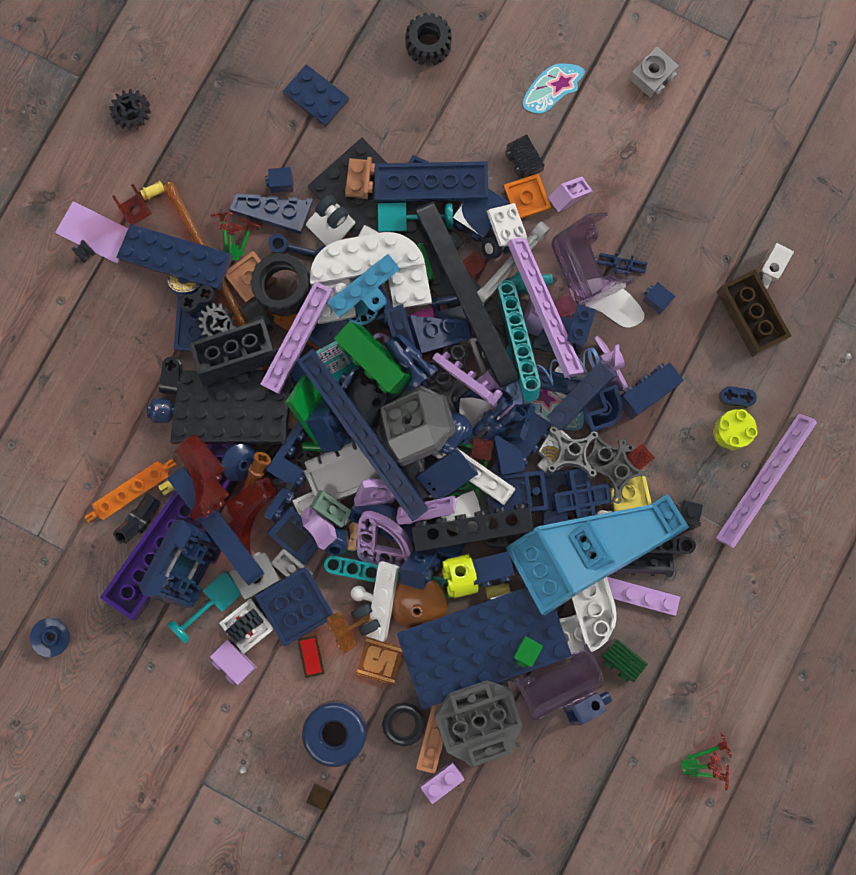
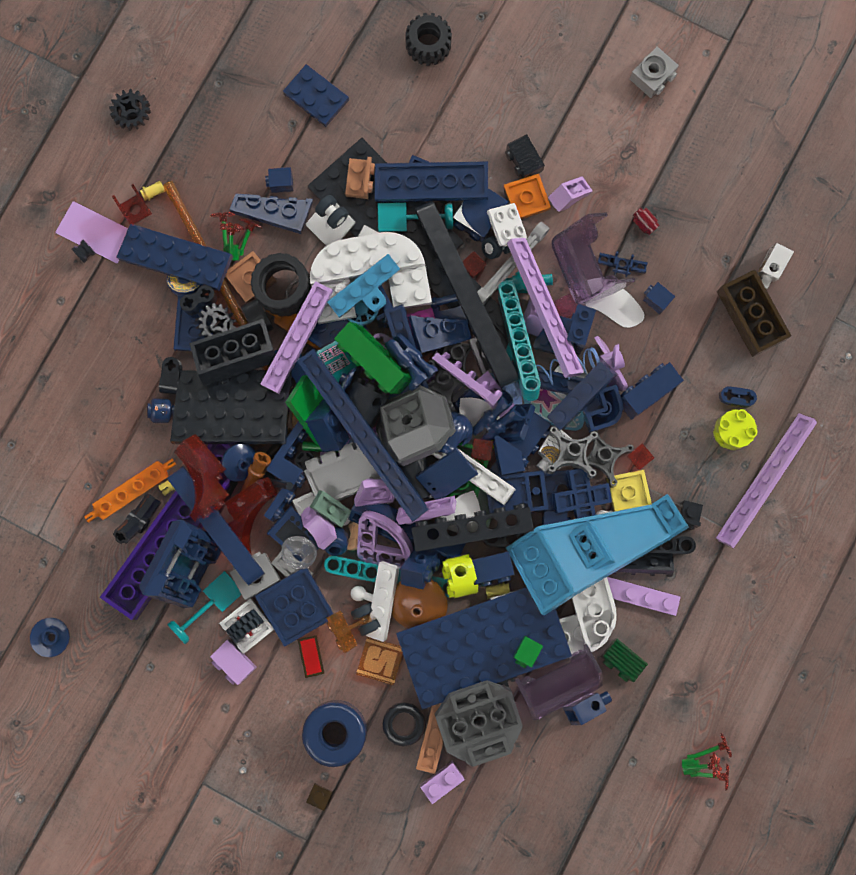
dark blue piece [268,234,326,258] -> none
green piece [416,243,435,282] -> none
sticker [523,64,585,114] -> none
dark grey piece [590,439,652,504] -> none
none -> clear piece [281,536,317,569]
none -> dark red brick [632,208,660,235]

